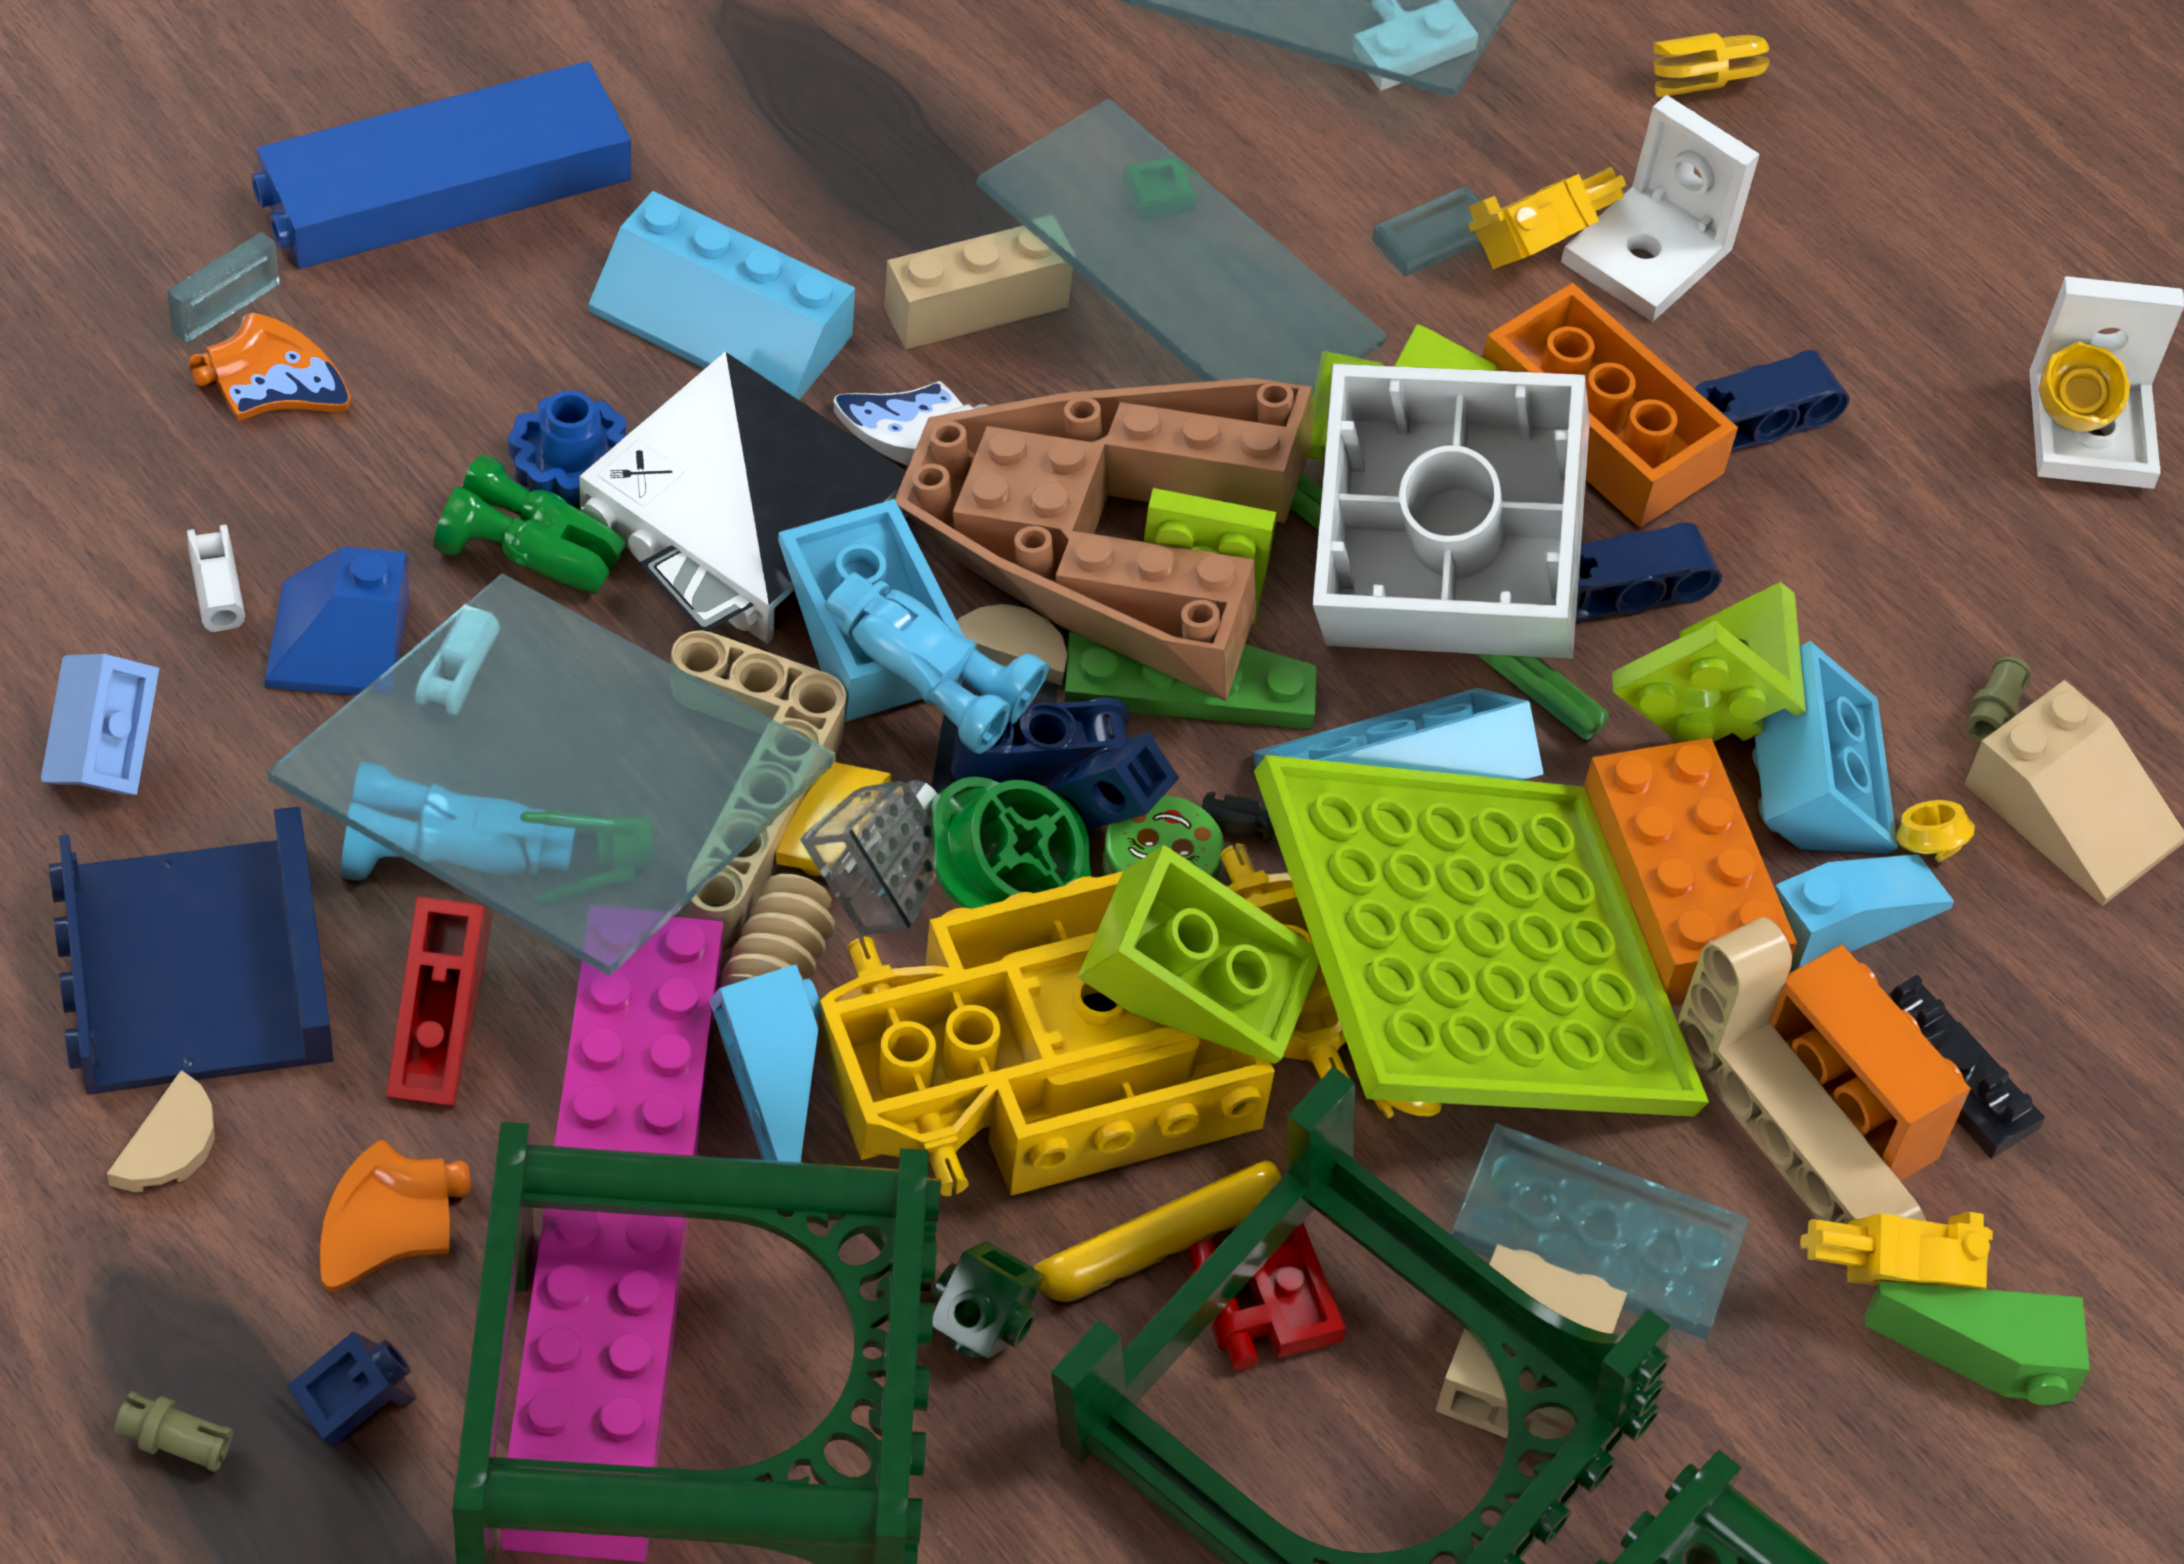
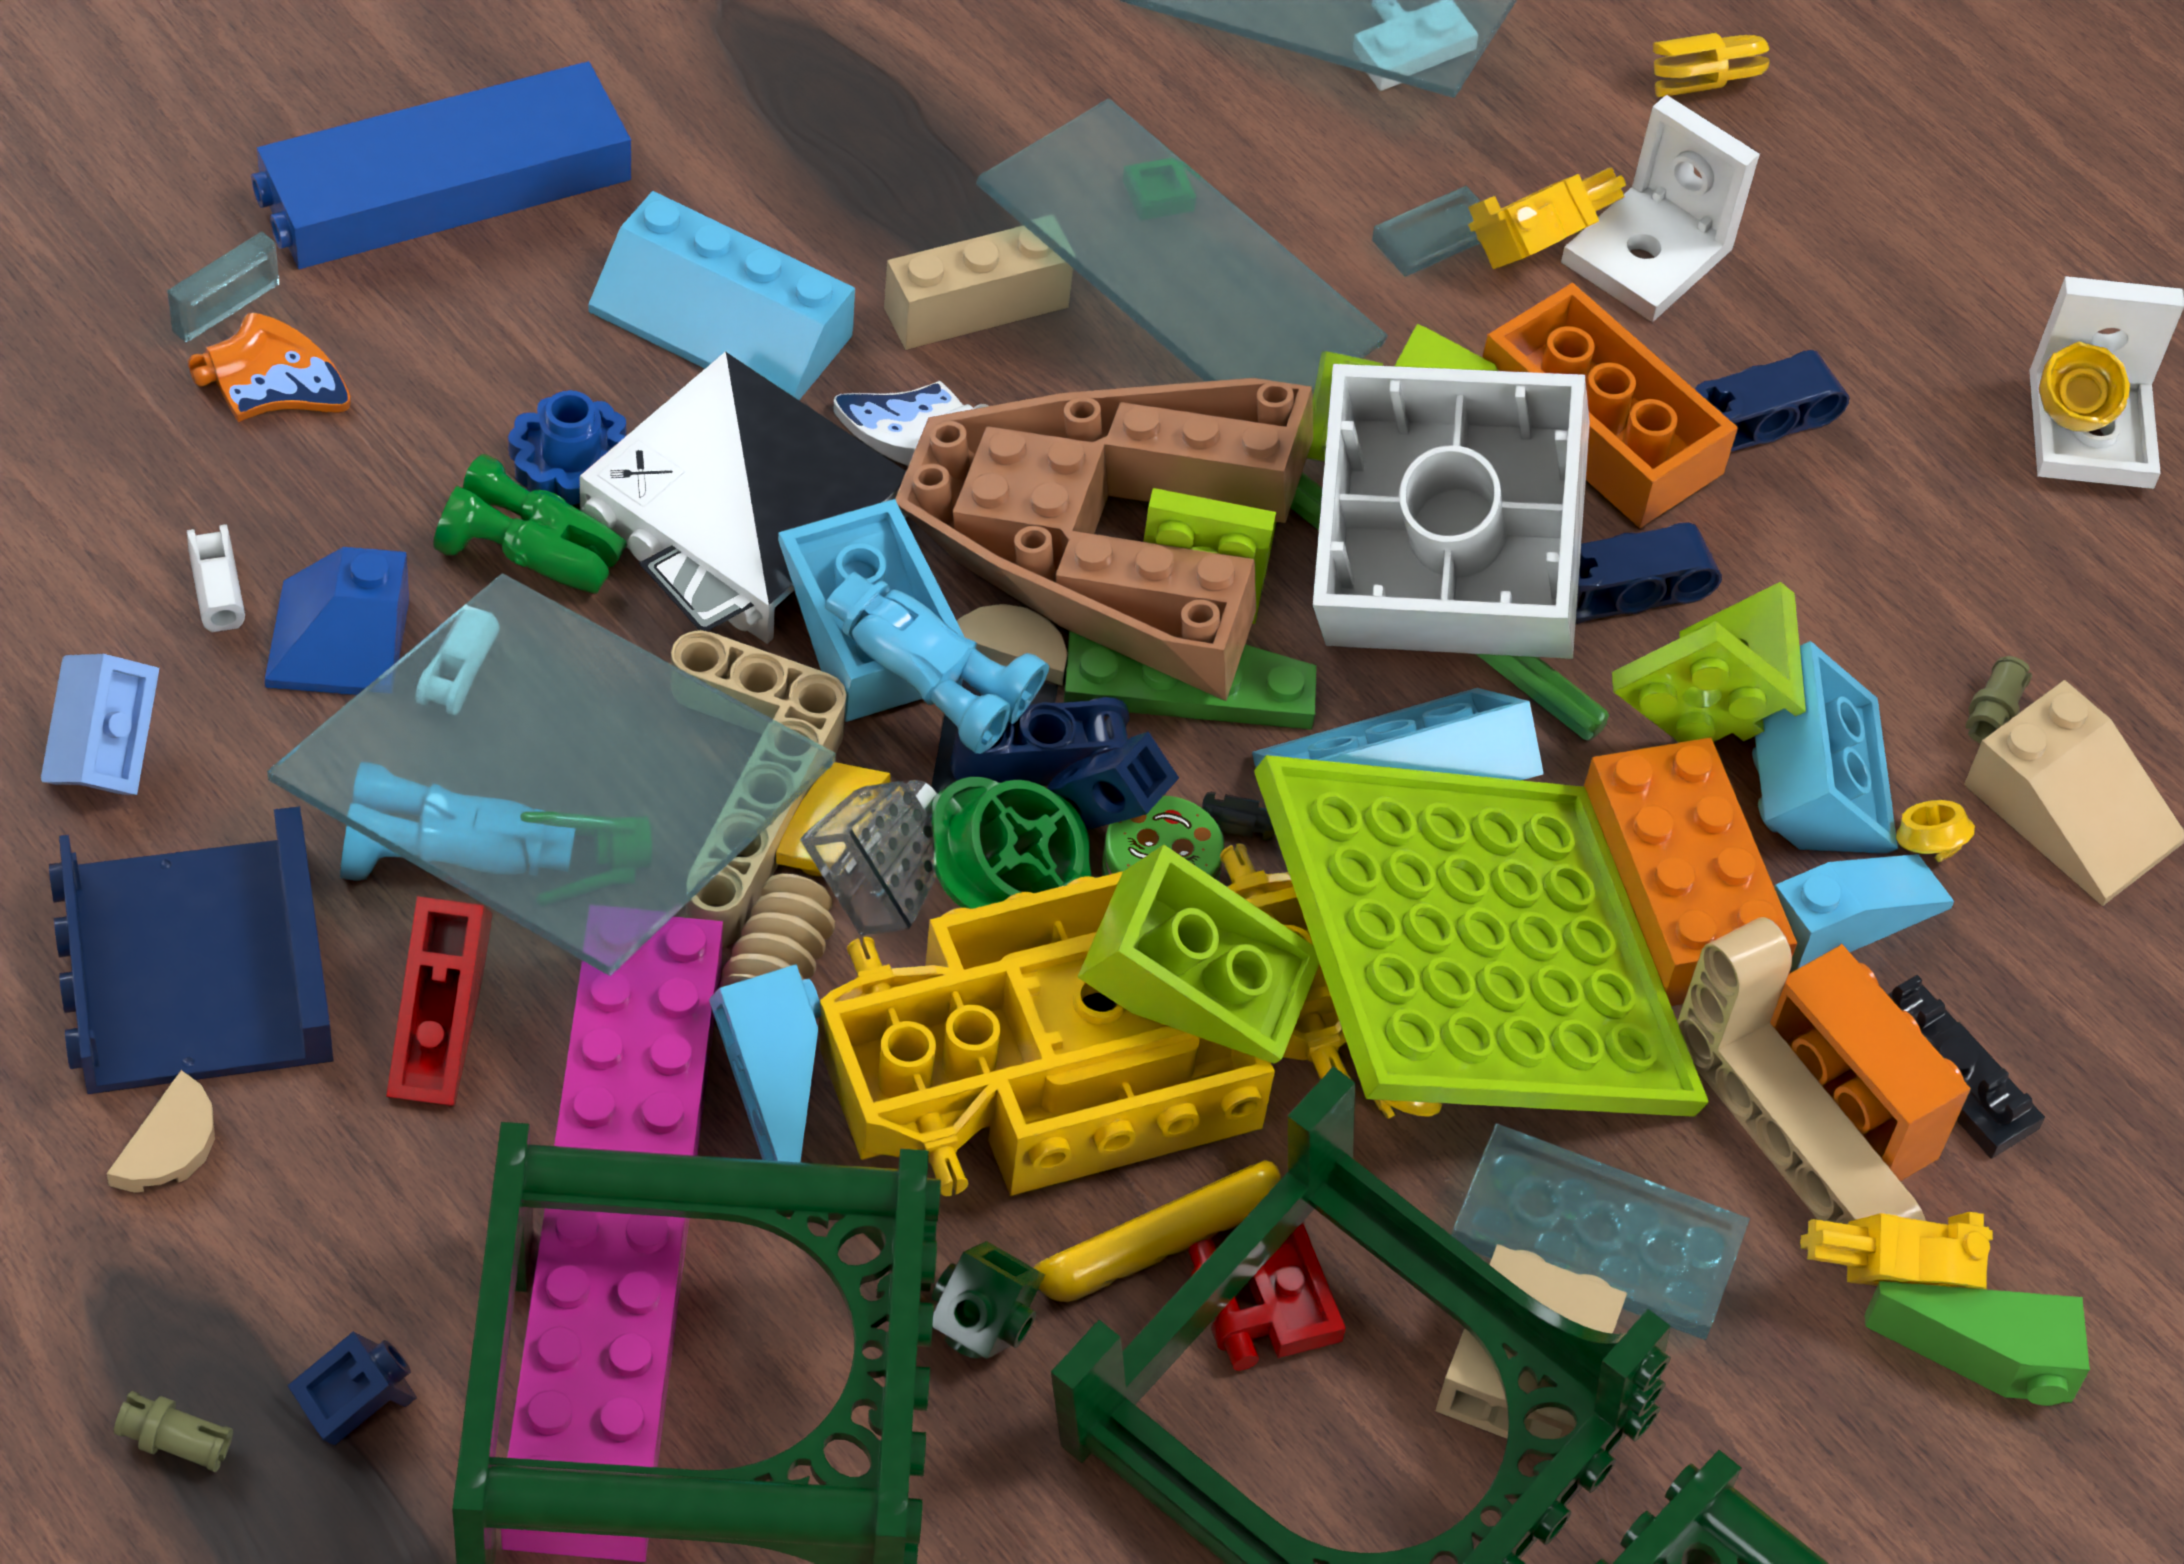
orange arm [320,1140,471,1293] -> none

